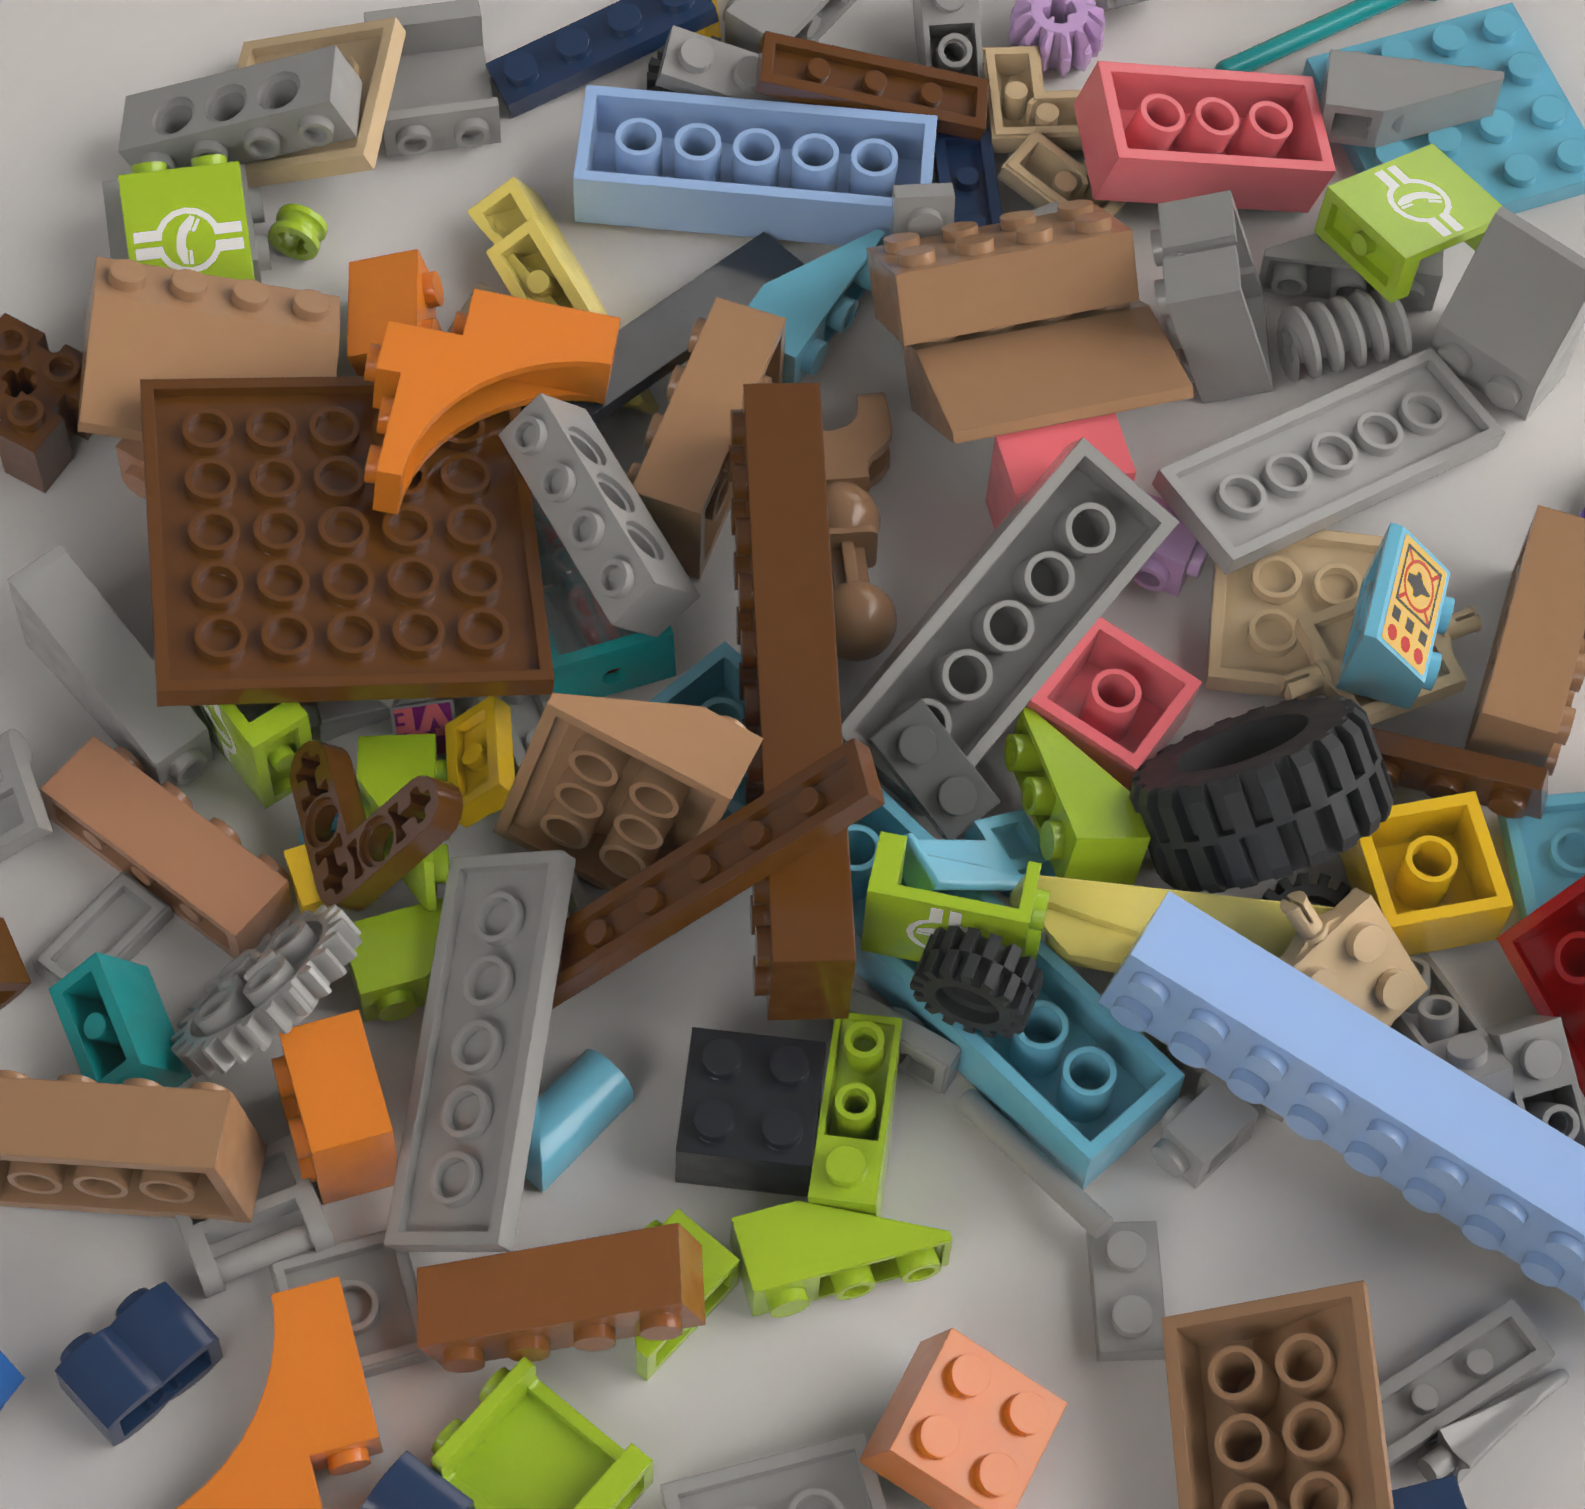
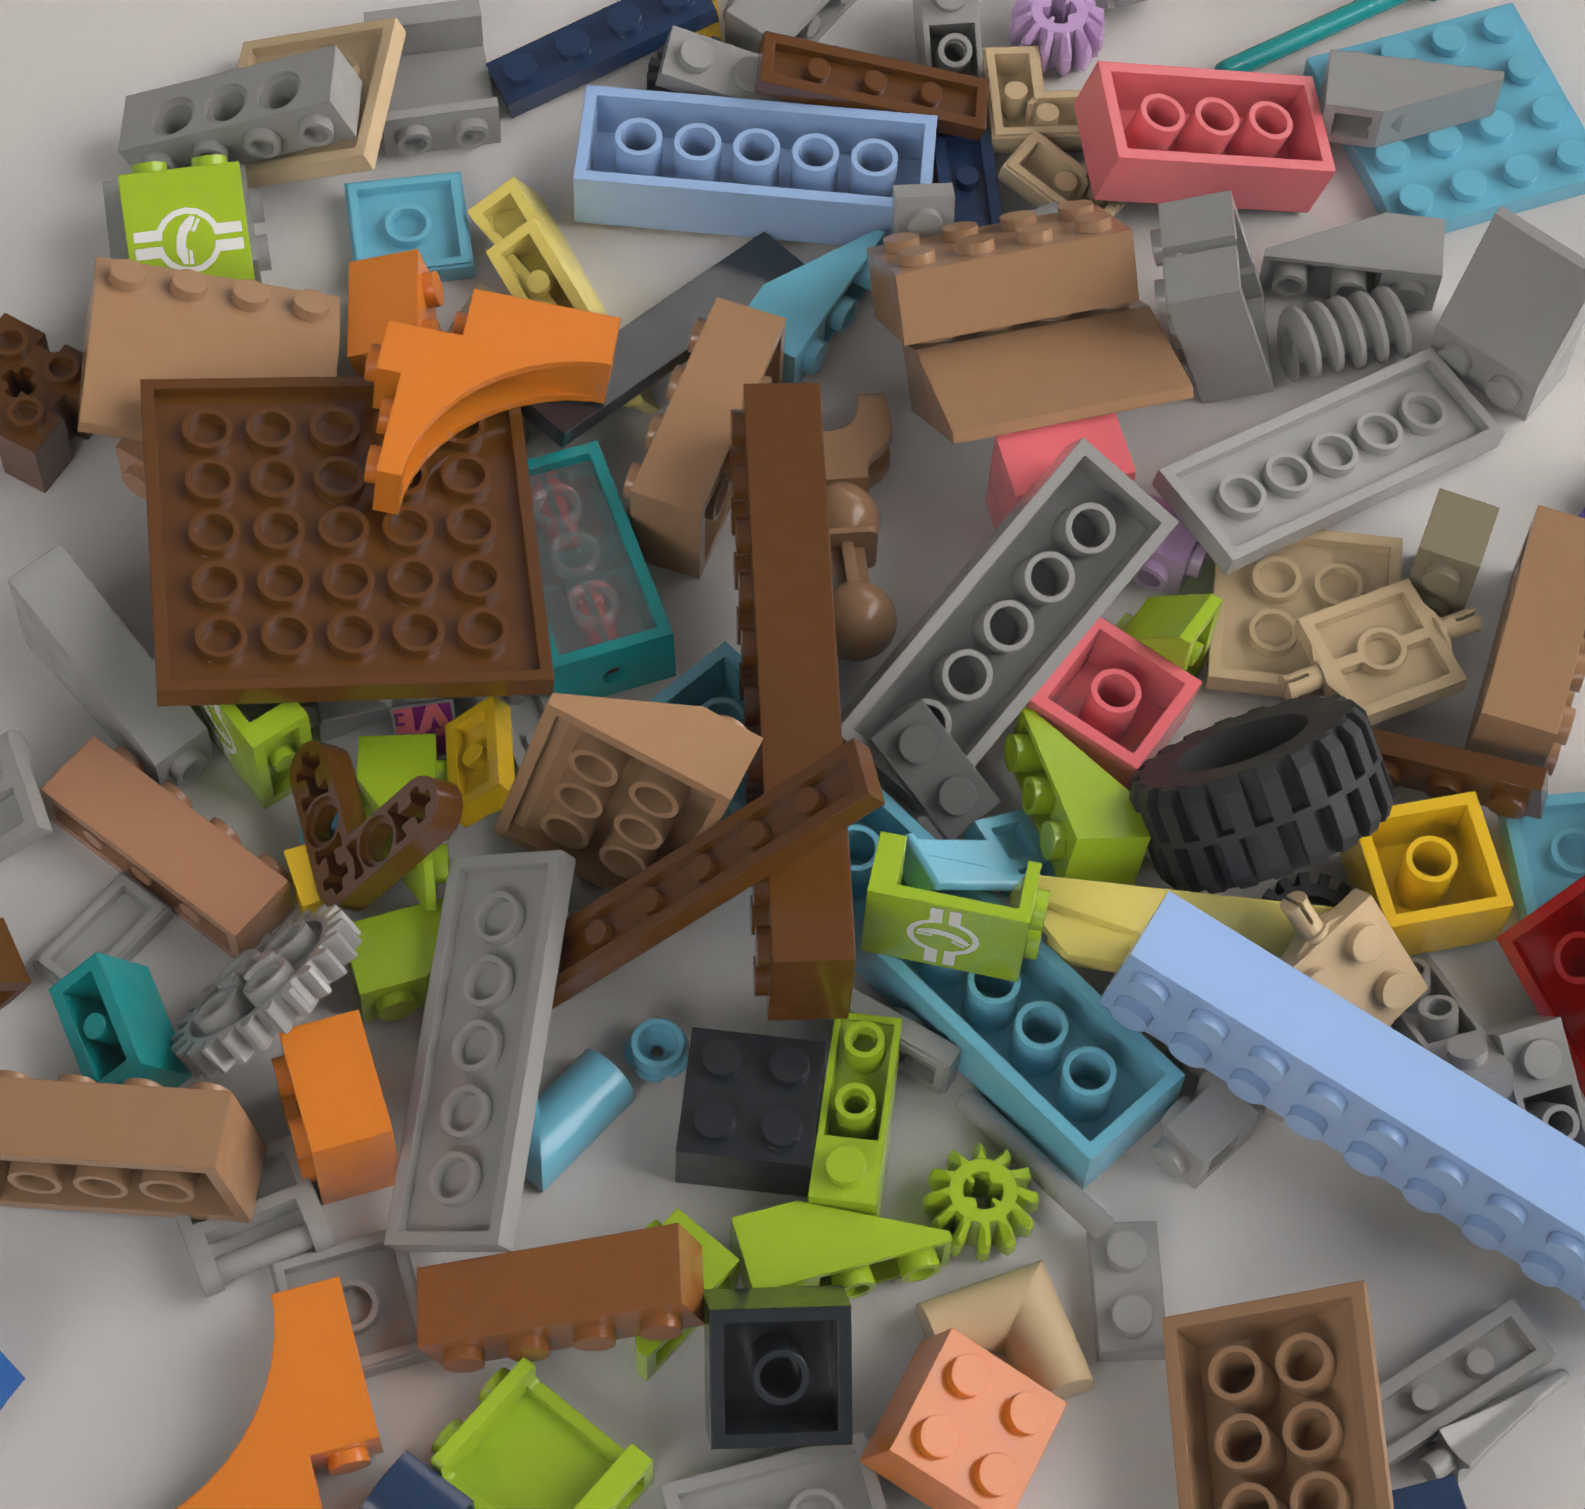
dark blue brick [55,1281,223,1447] -> none
lime bush [268,203,328,261] -> none
light grey brick [498,393,700,637] -> none
black tyre [910,926,1044,1038] -> none
lime panel [1314,143,1502,303] -> none
medium azure slope [1336,522,1455,710] -> none
none -> medium azure tile [344,171,475,282]
none -> medium azure plate [624,1018,689,1083]
none -> black brick [704,1285,853,1450]
none -> tan brick [915,1259,1095,1400]
none -> lime gear [922,1142,1039,1264]
none -> lime slope [1116,593,1223,677]
none -> dark tan brick [1409,488,1500,618]

